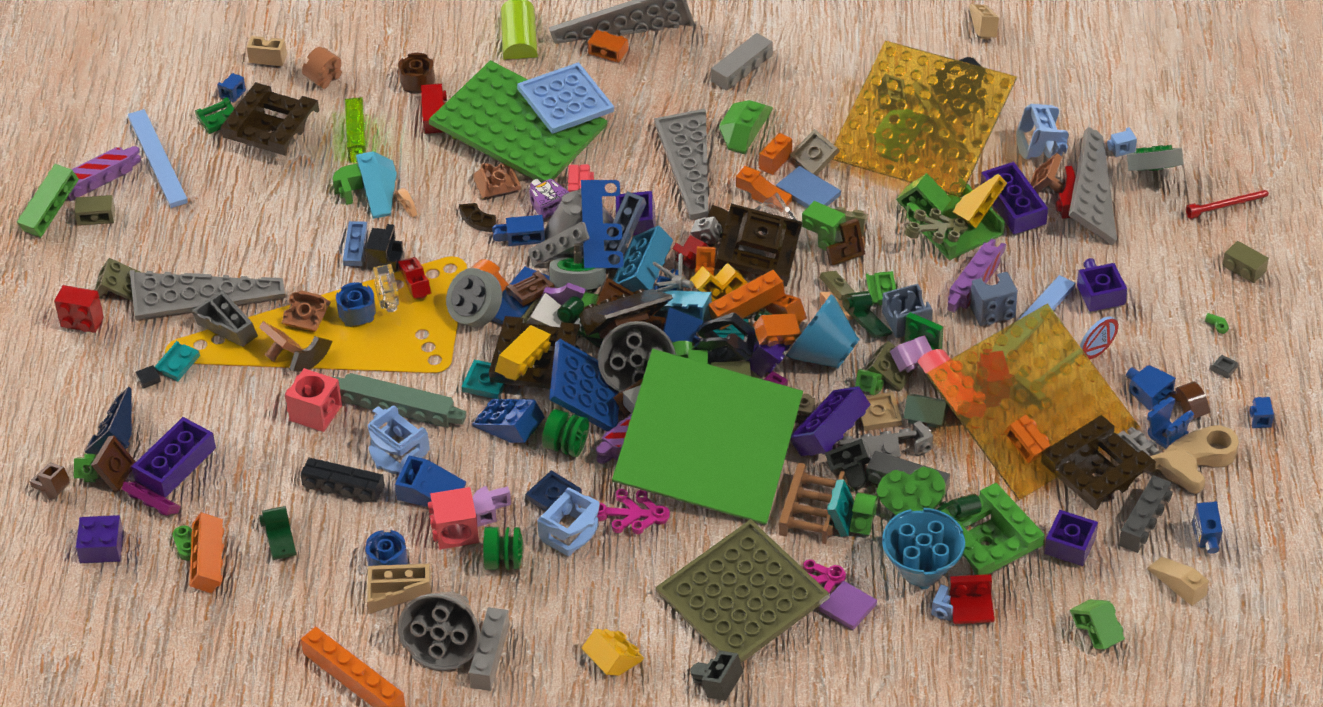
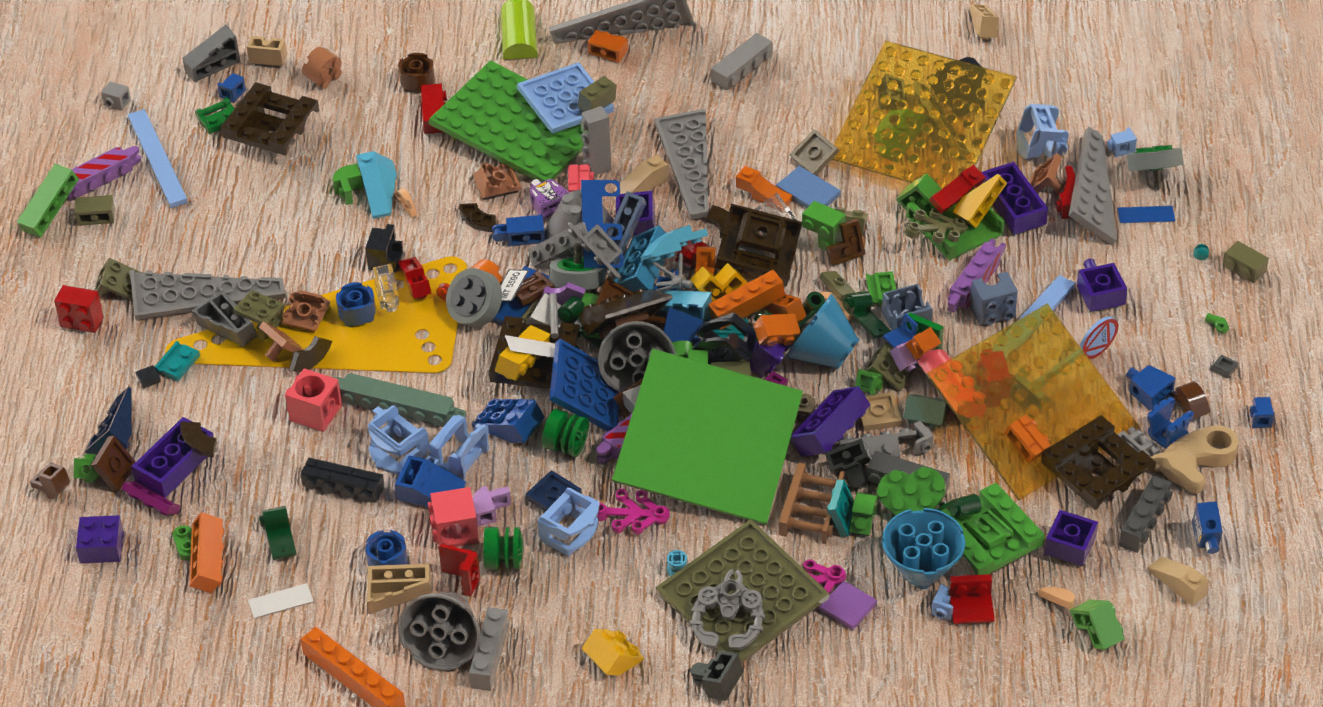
medium blue plate [343,221,368,266] -> none
clear neon green brick [345,97,367,163] -> none
teal plate [461,359,505,399] -> none
light grey brick [690,216,723,244] -> none
bright green wedge [719,100,773,154] -> none
orange brick [758,133,792,175] -> none
red piece [1186,190,1269,219] -> none
none -> light grey brick [101,81,131,110]
none -> dark brown tile [180,422,217,457]
none -> dark grey wedge [182,25,240,82]
none -> olive bracket [233,290,285,341]
none -> white sticker [248,583,313,618]
none -> light blue animal [426,415,489,480]
none -> clear red tile [436,283,450,301]
none -> red bracket [438,543,481,597]
none -> sticker [500,269,529,301]
none -> white sticker [505,335,555,358]
none -> light grey bar [549,293,559,339]
none -> light grey bracket [567,222,623,281]
none -> olive brick [578,76,617,112]
none -> light grey brick [580,106,612,176]
none -> tan slope [613,154,668,194]
none -> medium azure slope [641,225,708,262]
none -> medium azure wheel [667,550,687,576]
none -> light grey piece [689,569,765,650]
none -> dark green door [797,291,825,339]
none -> blue bracket [883,313,918,348]
none -> orange brick [905,327,942,360]
none -> red slope [929,164,986,214]
none -> bright green plate [966,510,1014,549]
none -> light nougat tile [1038,587,1075,610]
none -> blue sticker [1117,206,1175,223]
none -> teal hinge [1194,243,1209,260]

